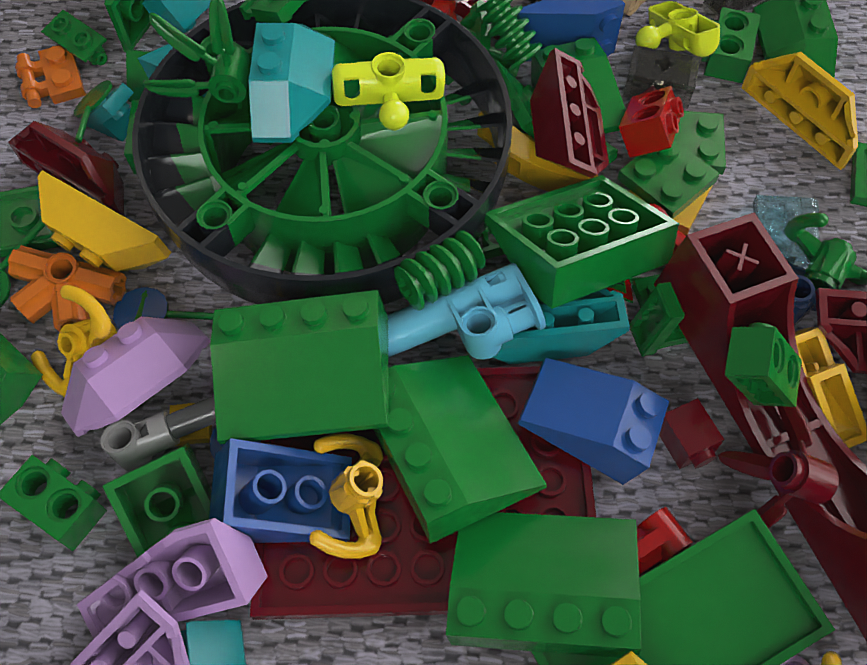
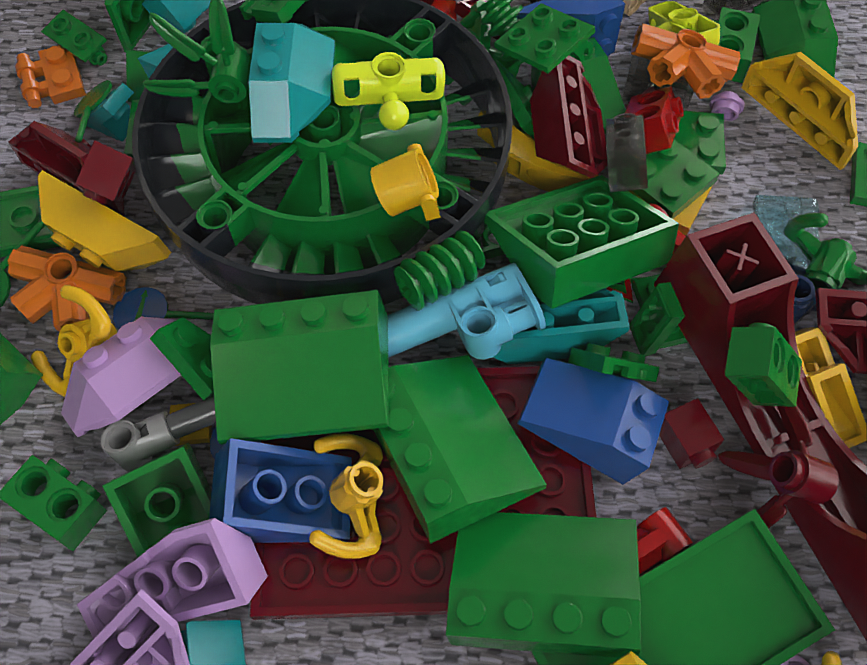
none -> dark red brick [75,140,136,205]
none -> green wing [150,317,214,401]
none -> yellow piece [370,144,441,221]
none -> green plate [494,3,595,73]
none -> green wing [568,343,660,382]
none -> clear smoke brick [606,113,648,192]
none -> orange piece [631,23,741,99]
none -> lavender plate [709,91,745,121]

